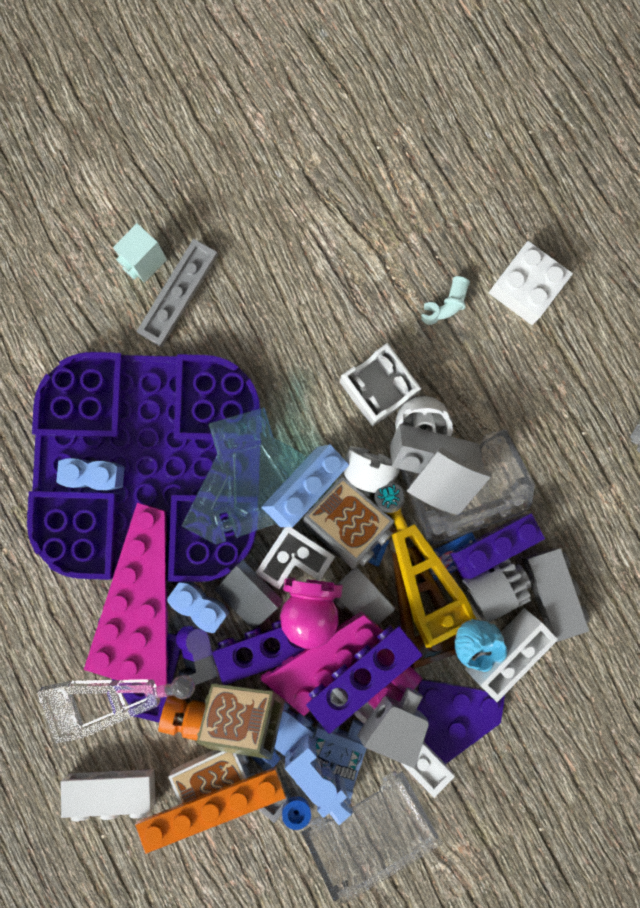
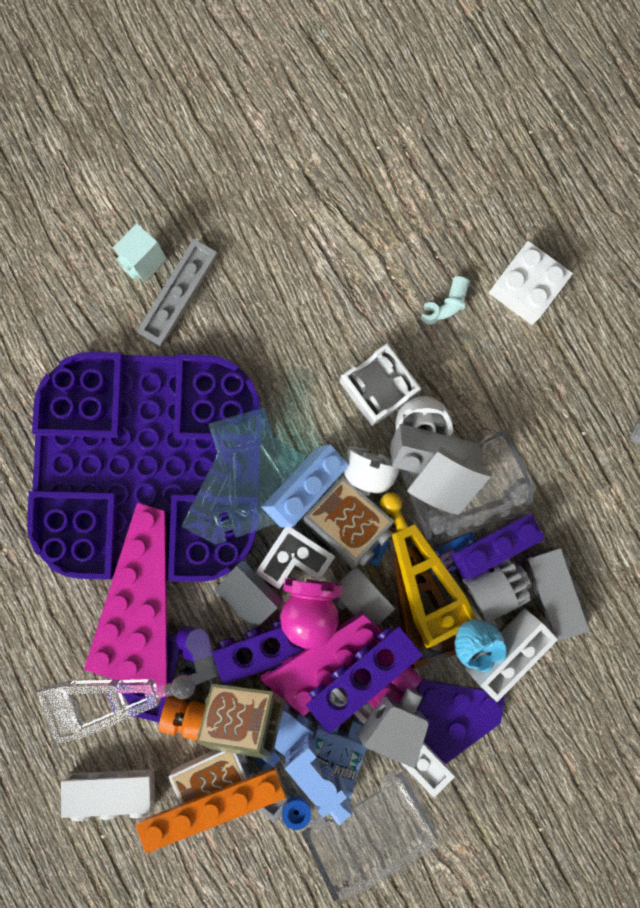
light blue brick [57,458,124,490] -> none
light blue brick [167,582,229,633] -> none
tile [375,482,405,513] -> none

